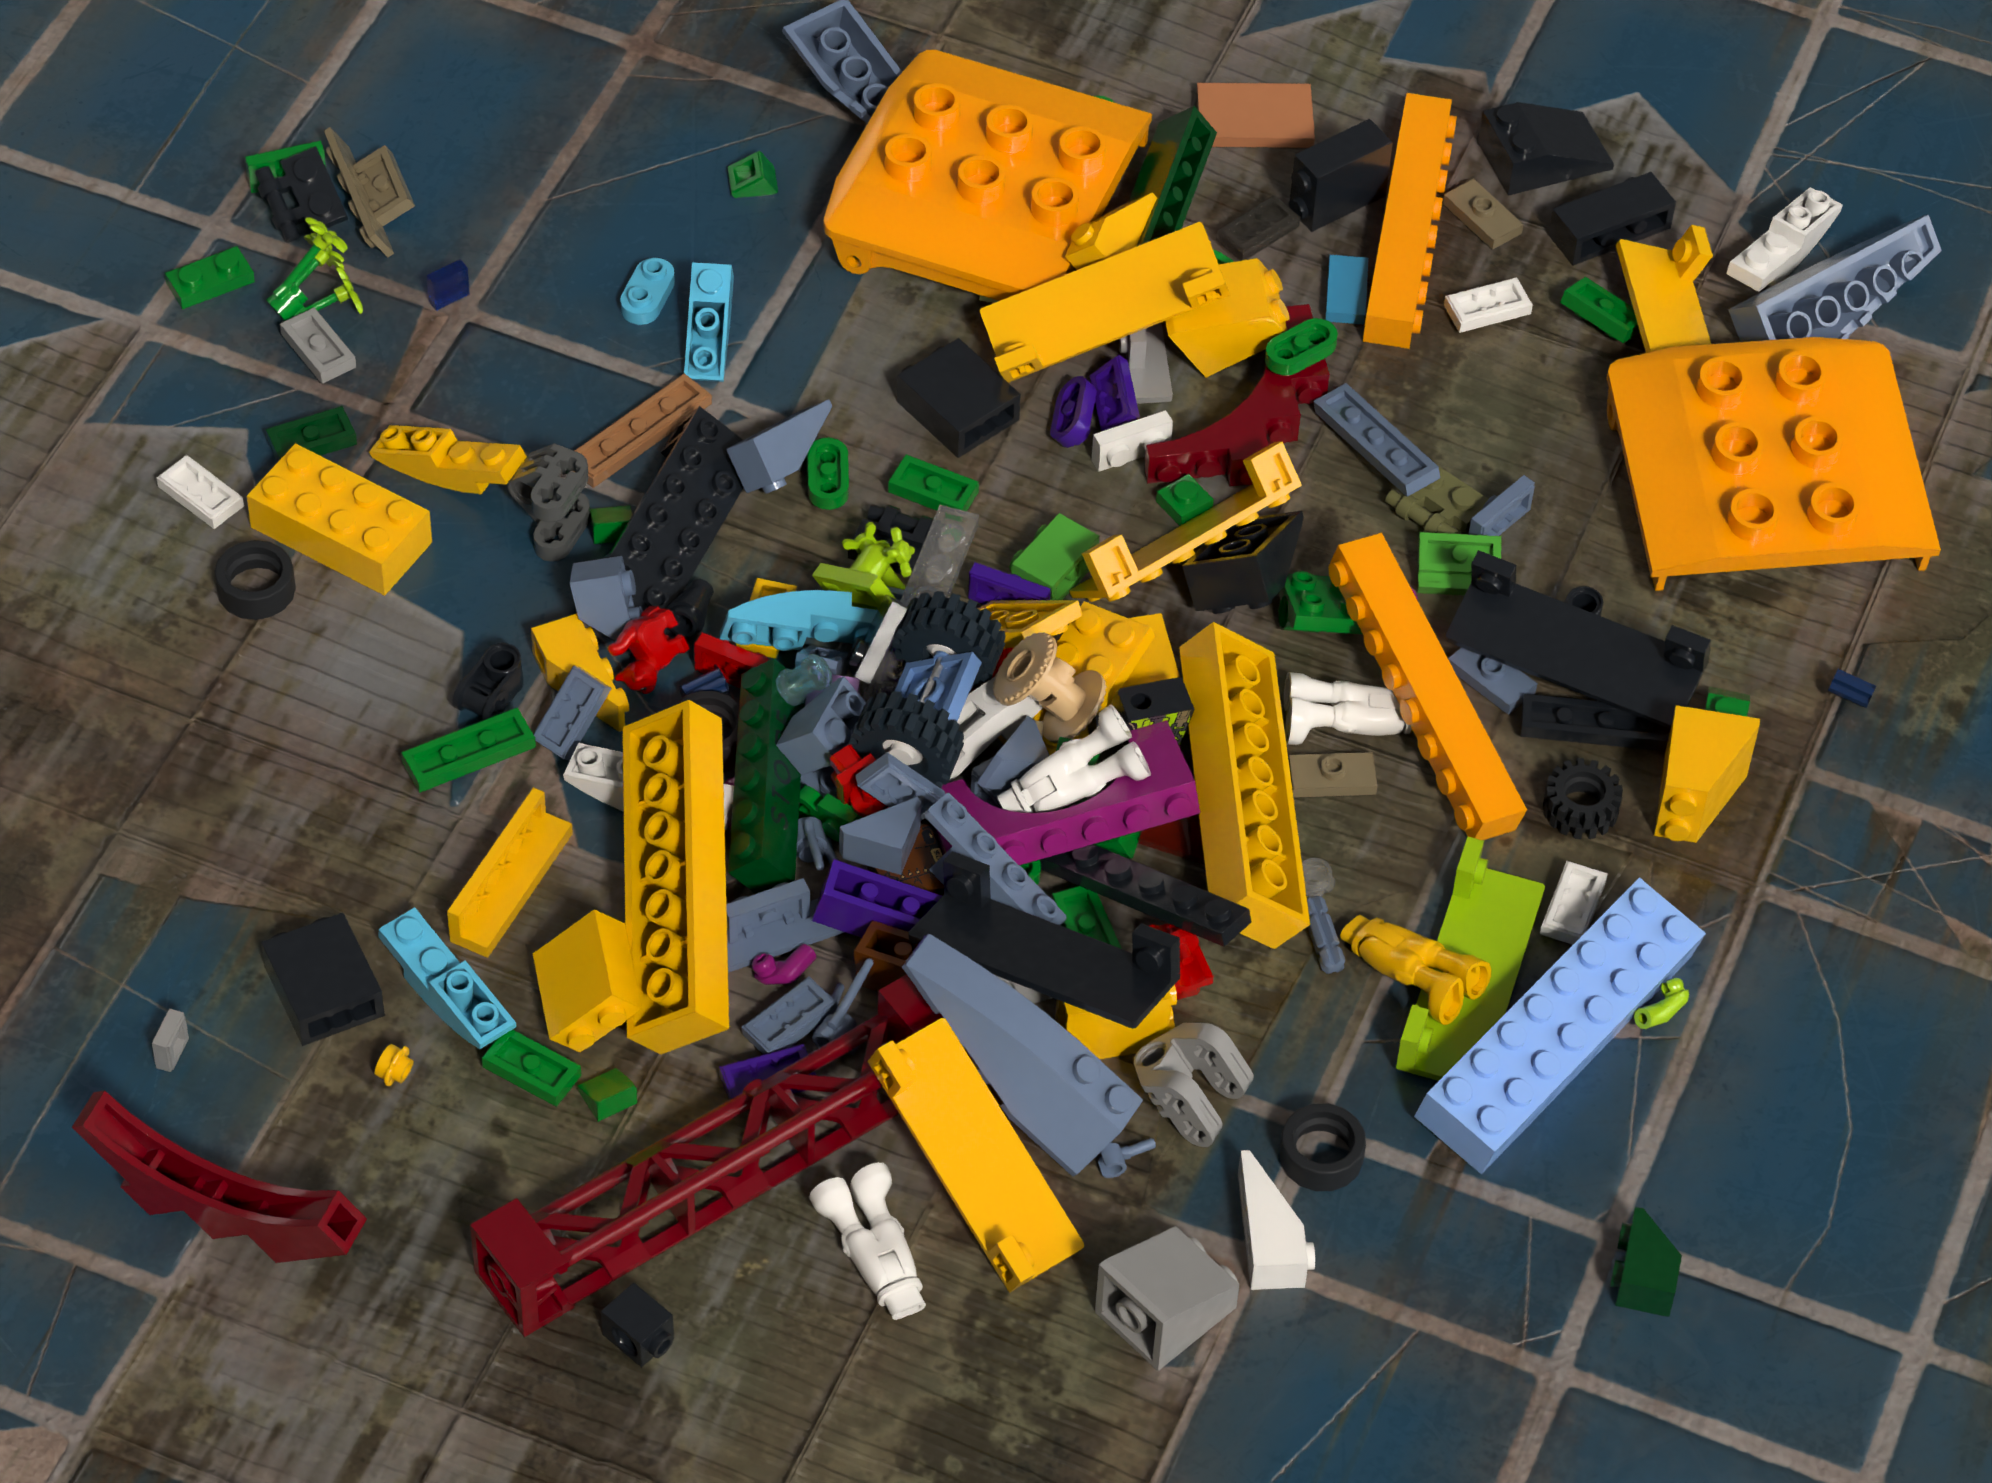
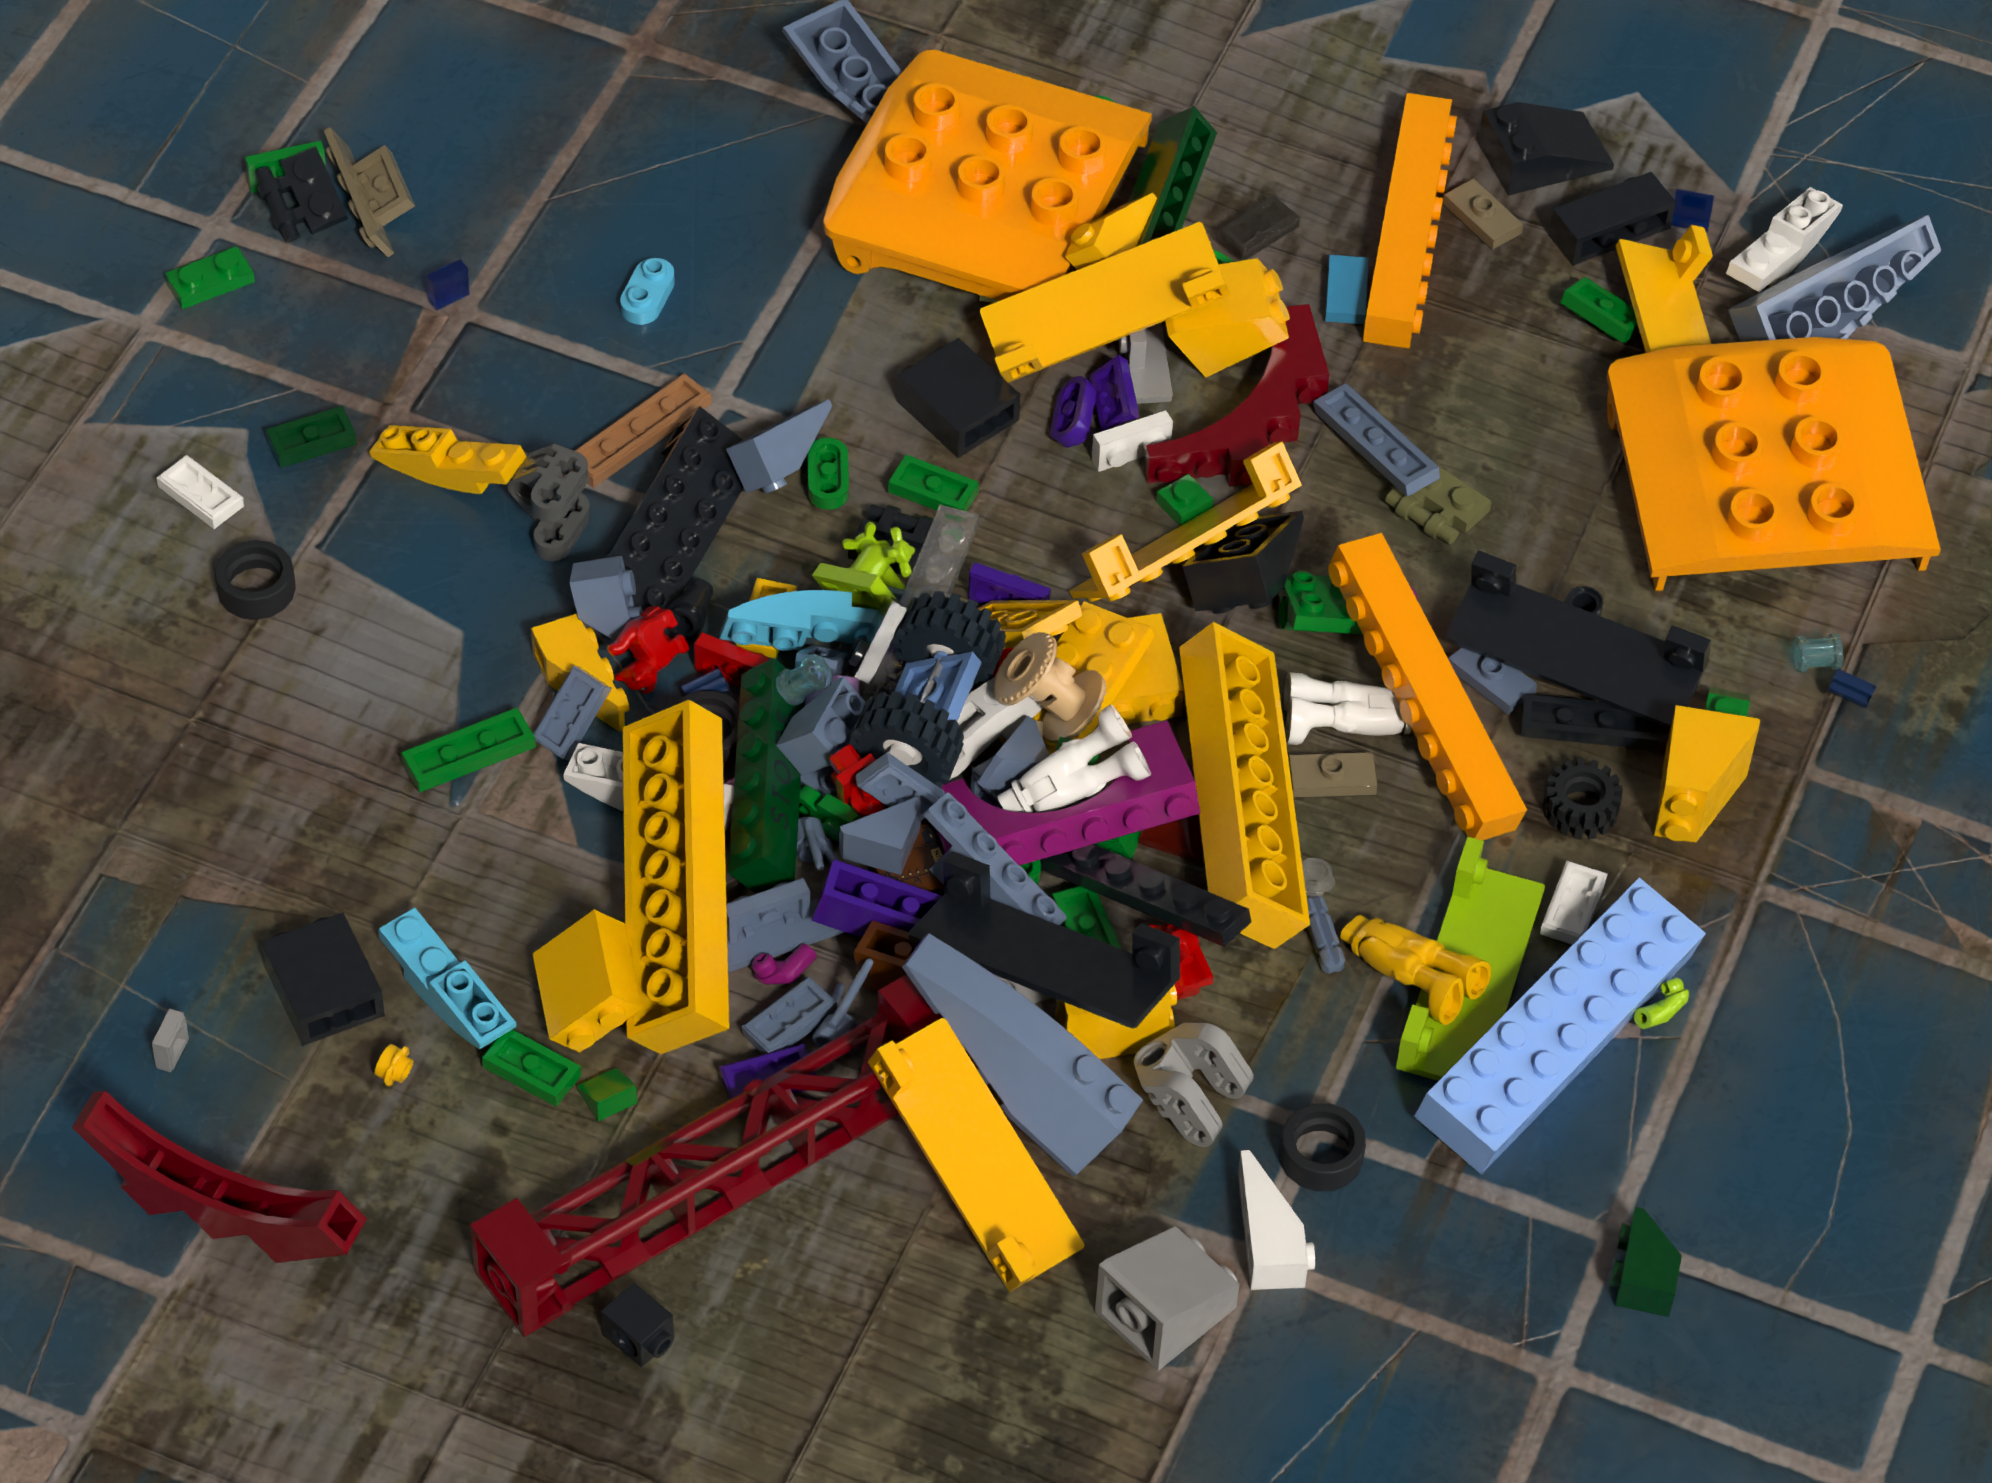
yellow brick [247,443,432,596] -> none
plant [266,217,363,321] -> none
light grey plate [280,307,356,384] -> none
yellow fence [447,787,573,958] -> none
black piece [452,643,524,720] -> none
green slope [590,505,633,544] -> none
medium azure slope [684,262,734,382] -> none
green slope [727,150,778,198] -> none
white piece [809,1162,926,1320] -> none
bright green brick [1009,513,1100,600] -> none
black torso [1087,677,1194,754] -> none
sand blue hand [1098,1138,1156,1178] -> none
nougat tile [1196,83,1315,148] -> none
green plate [1265,318,1338,375] -> none
black brick [1288,119,1393,232] -> none
bright green plate [1417,532,1502,595] -> none
white plate [1444,277,1533,333] -> none
sand blue plate [1468,475,1535,536] -> none
none -> clear blue tile [1671,189,1714,232]
none -> clear light blue bush [1793,633,1843,673]

